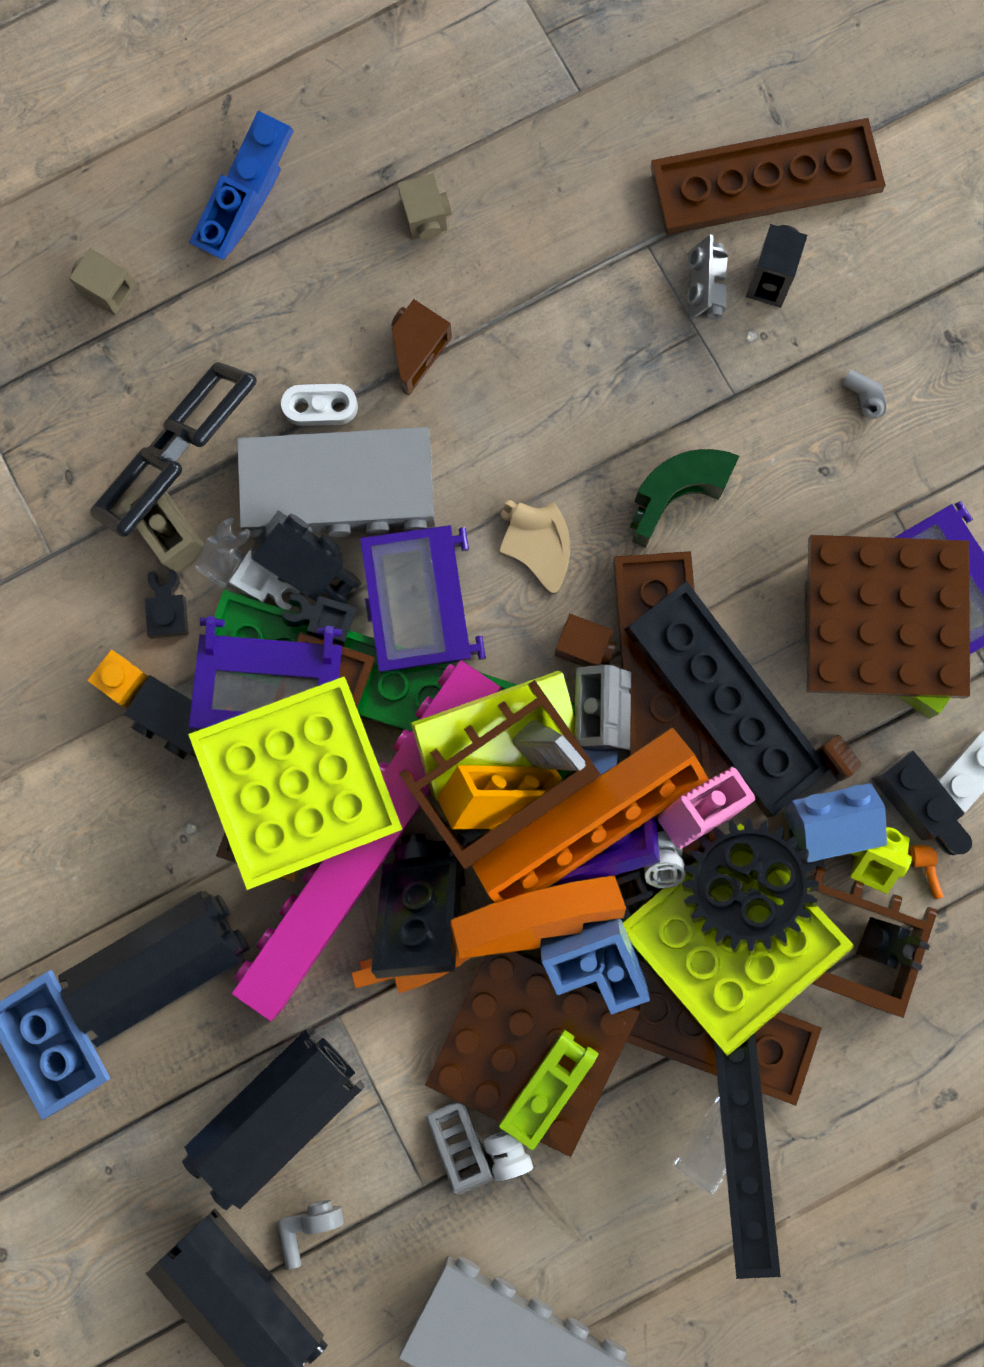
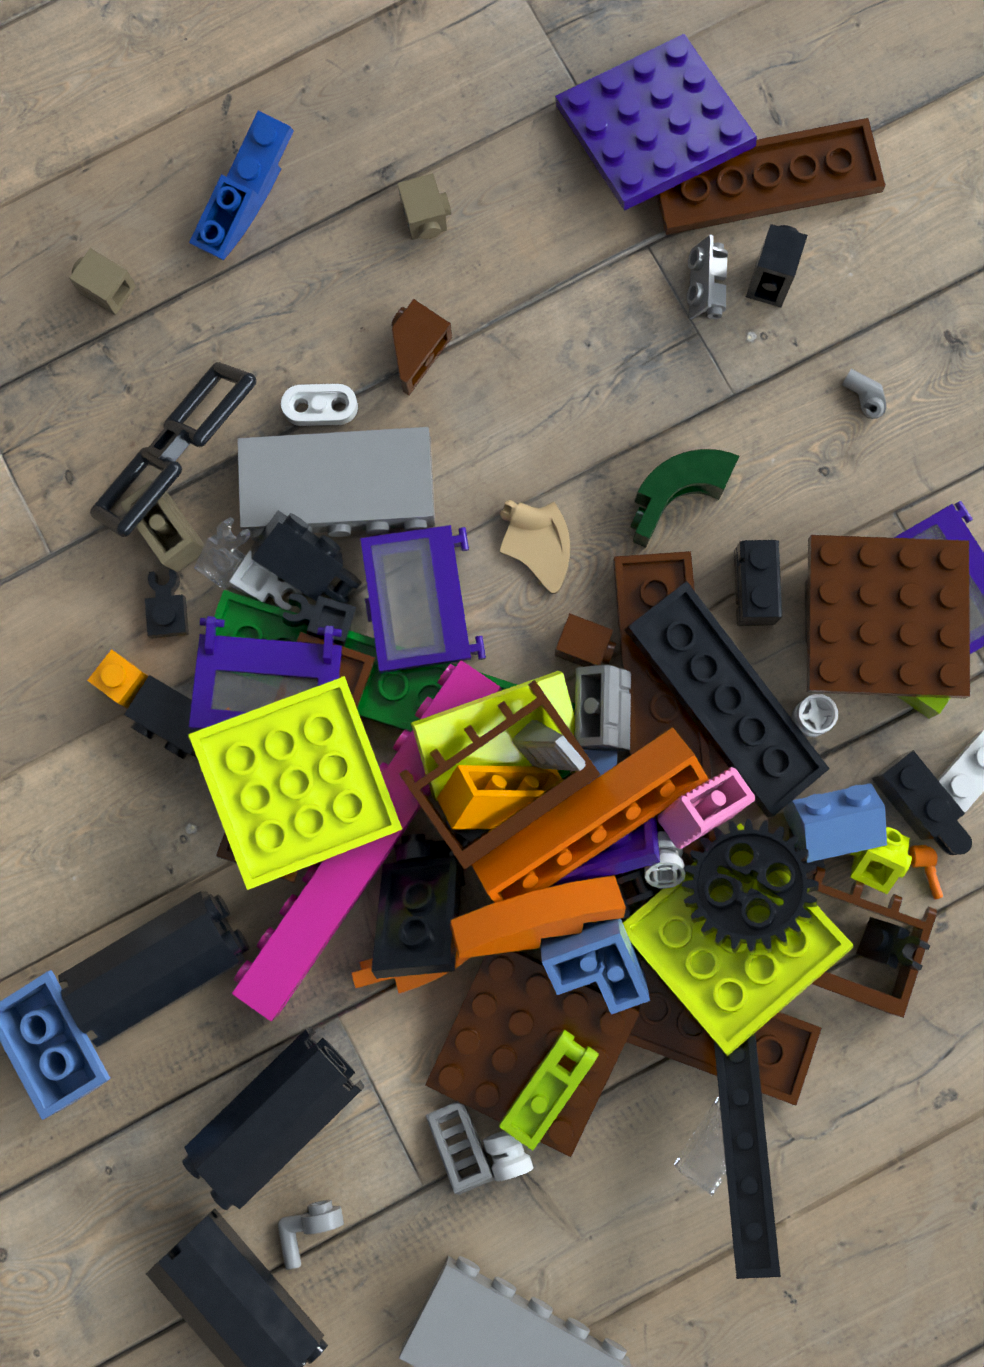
reddish brown slope [816,735,861,781] -> none
none -> dark purple plate [555,34,757,211]
none -> black brick [734,540,782,626]
none -> white wheel [792,694,838,737]

